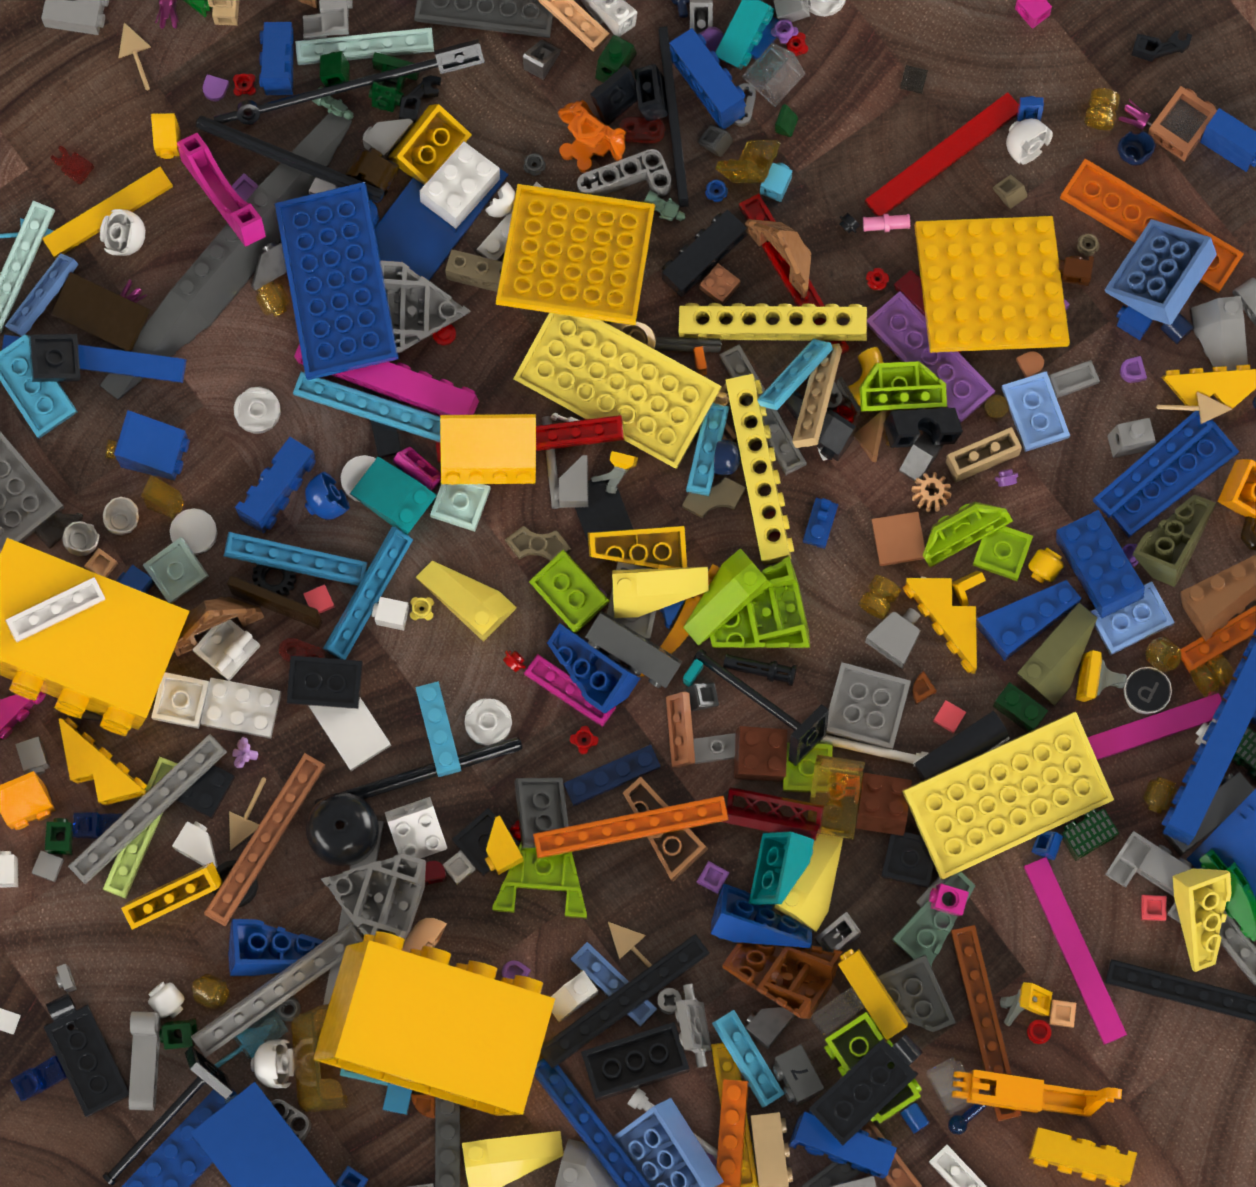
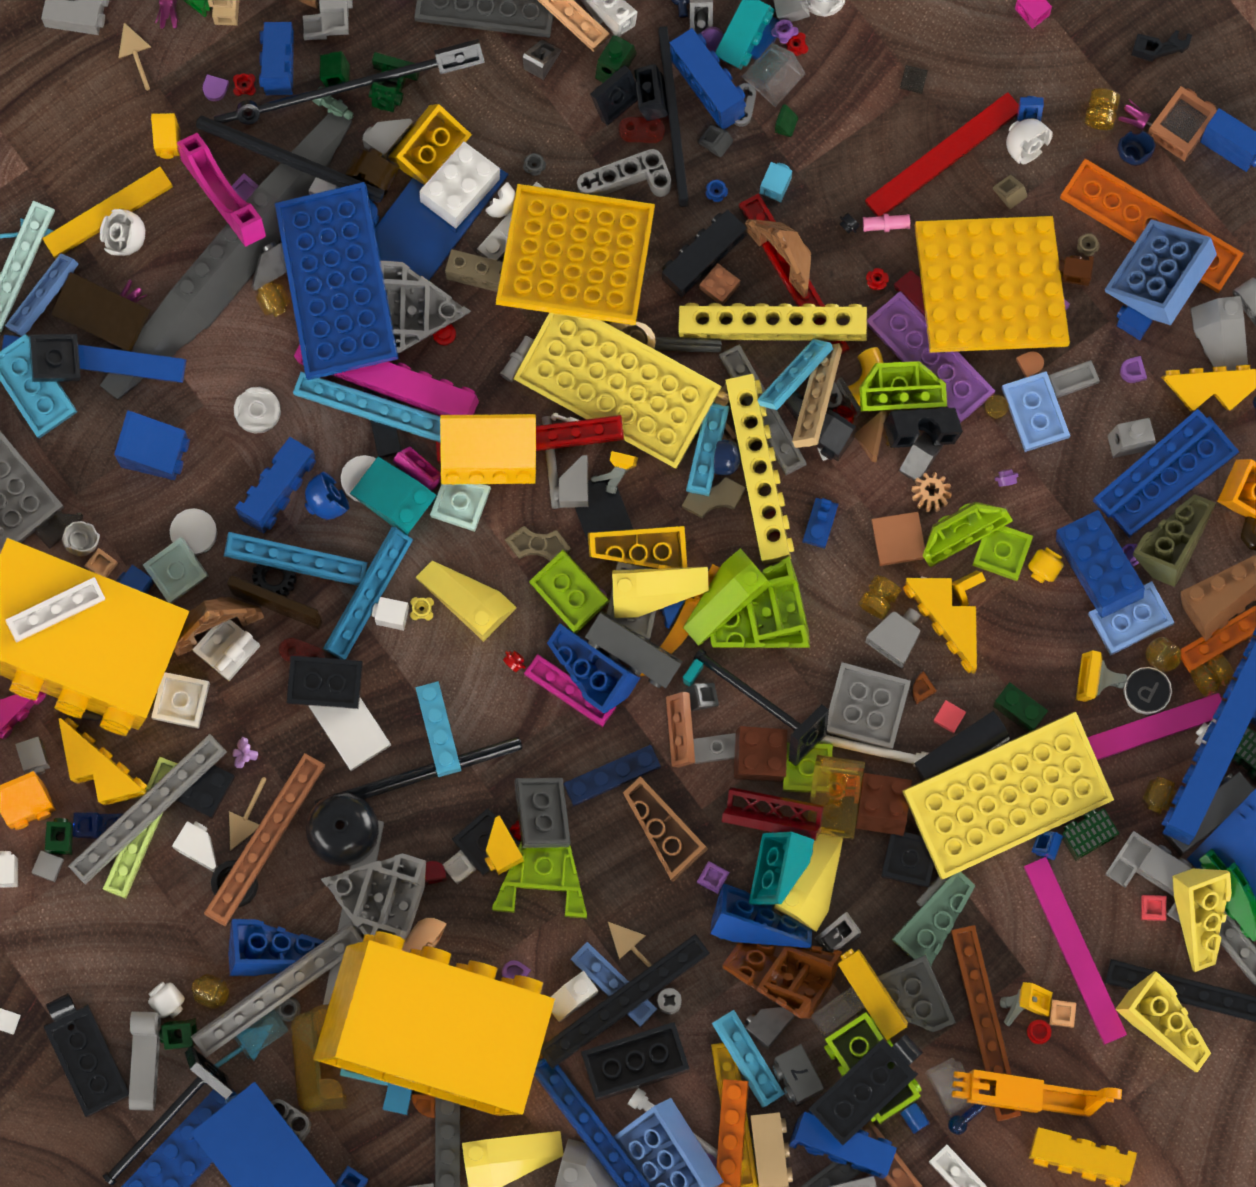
clear blue slope [10,1056,67,1102] -> none
clear red plate [51,146,94,185] -> none
light grey plate [55,964,77,993] -> none
white hair [103,497,139,536] -> none
clear yellow hinge [105,439,118,459] -> none
yellow brick [121,862,223,930] -> none
clear yellow slope [141,475,184,519] -> none
white plate [200,678,281,739] -> none
white cylinder [251,1039,295,1089] -> none
light aqua tile [295,28,434,65] -> none
coral tile [303,584,335,614] -> none
white bracket [385,797,447,859] -> none
black piece [399,75,441,124] -> none
white tile [464,698,512,746] -> none
orange tile [533,795,728,859] -> none
orange piece [558,100,626,173] -> none
red plate [570,726,598,754] -> none
sand green piece [644,190,685,221] -> none
light grey plate [675,984,712,1068] -> none
orange tile [694,346,707,376] -> none
clear yellow bracket [715,140,781,183] -> none
black pin [723,654,797,686] -> none
dark pink brick [929,884,969,916] -> none
tan brick [946,427,1022,483] -> none
blue wedge [976,580,1081,661] -> none
olive wedge [1017,603,1097,706] -> none
tan piece [1156,392,1232,424] -> none
dark blue brick [1160,313,1194,344] -> none
none -> light grey pin [500,336,534,382]
none -> light yellow wedge [1115,971,1211,1072]

